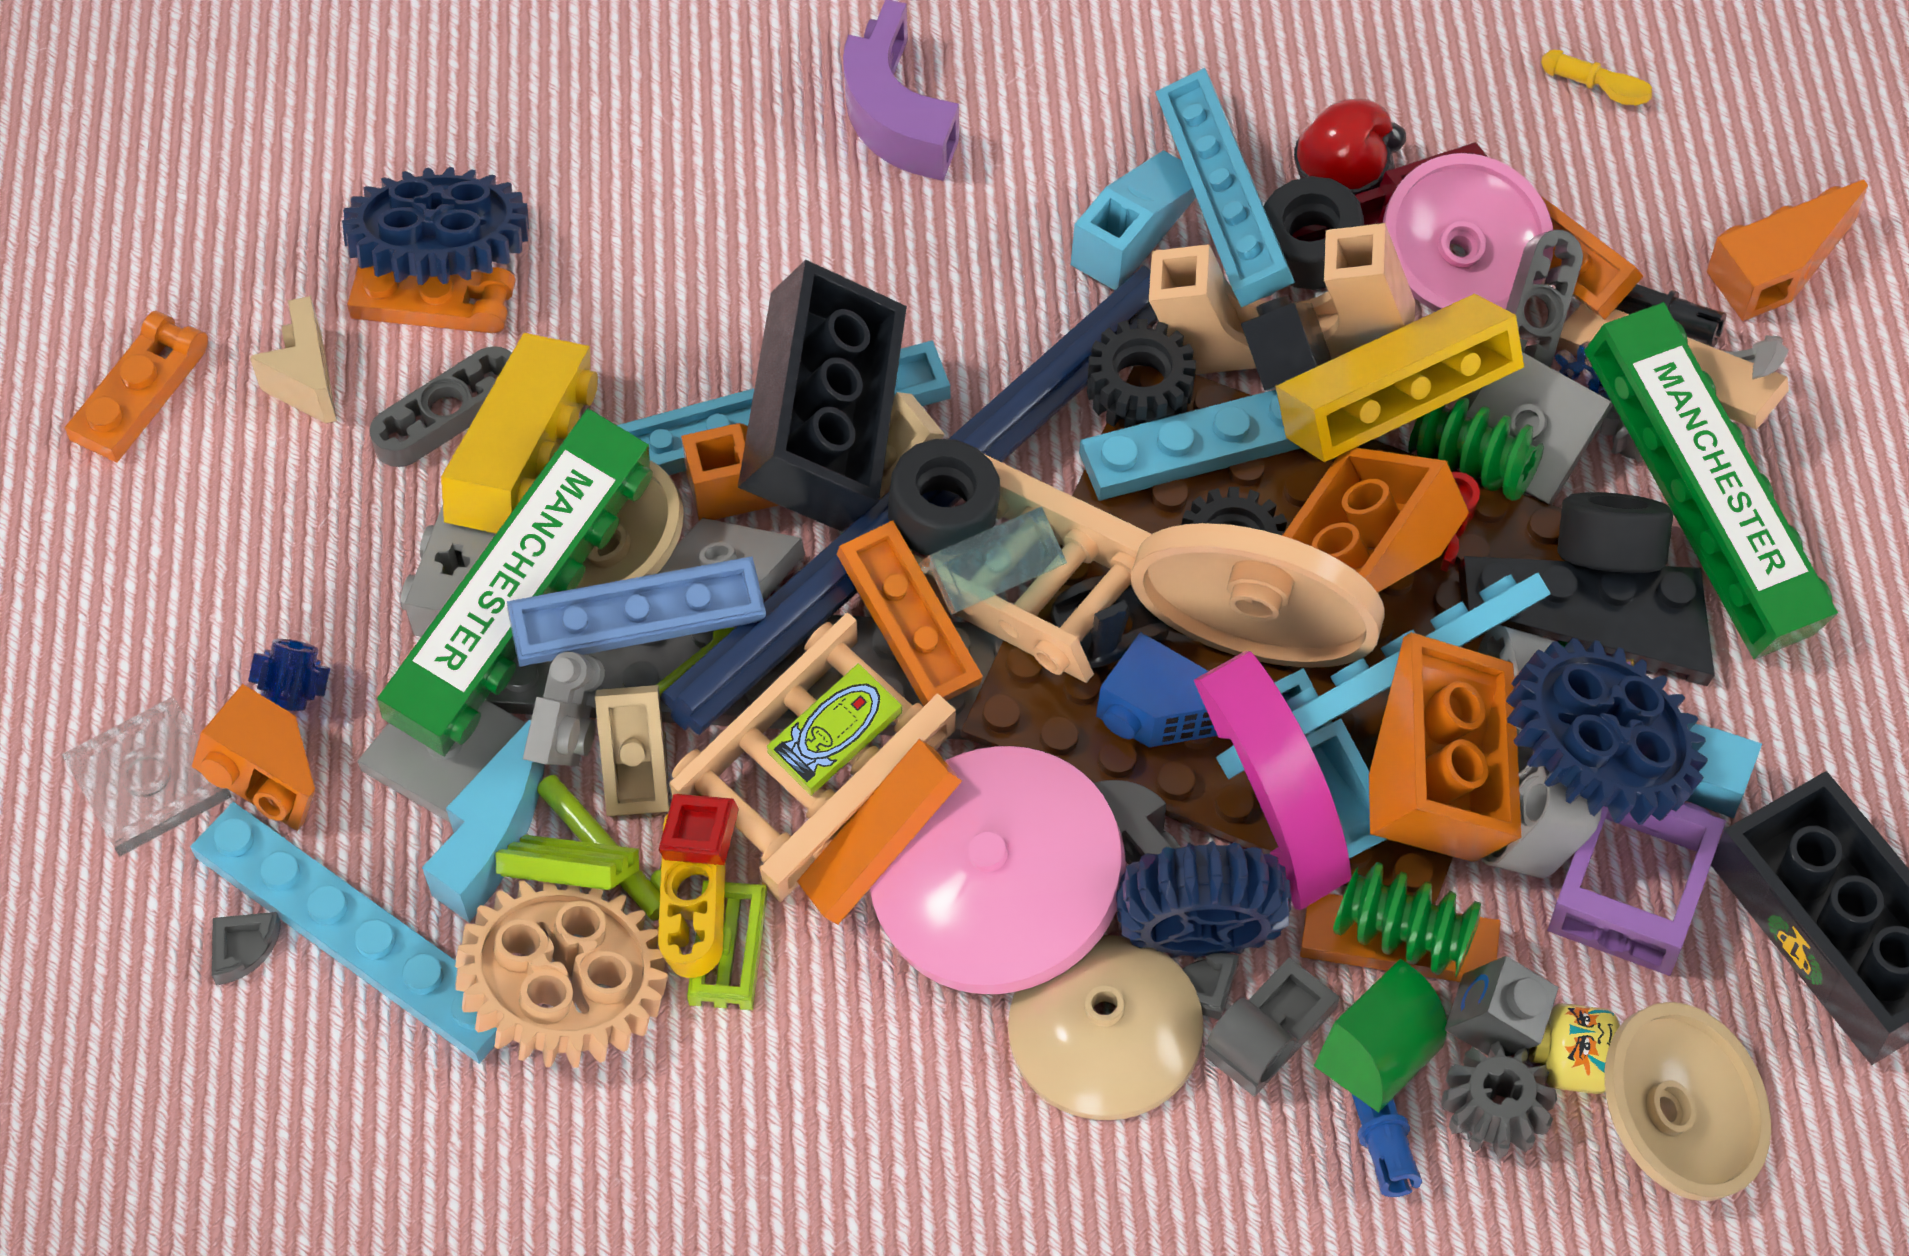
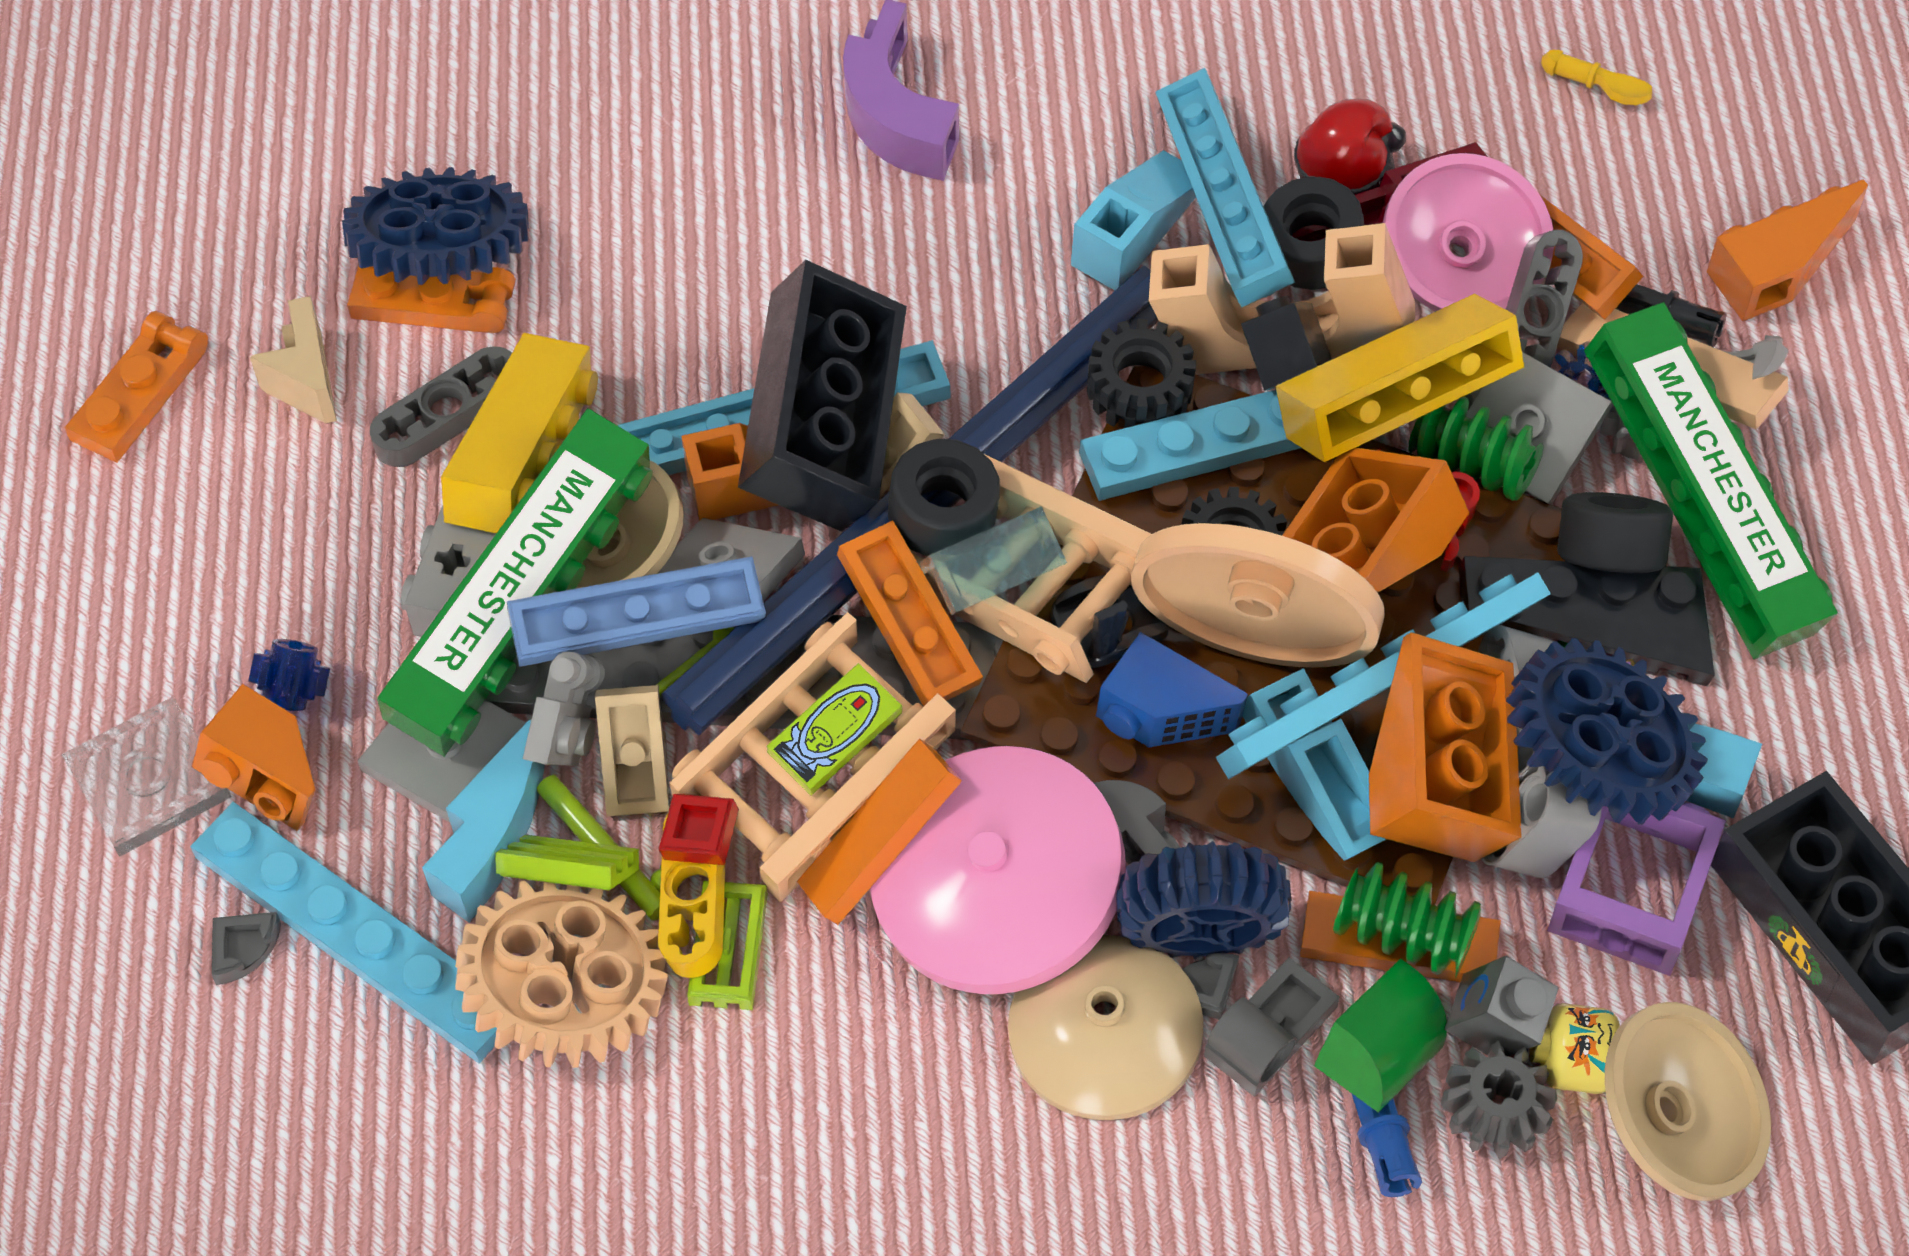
dark pink slope [1194,651,1351,910] -> none

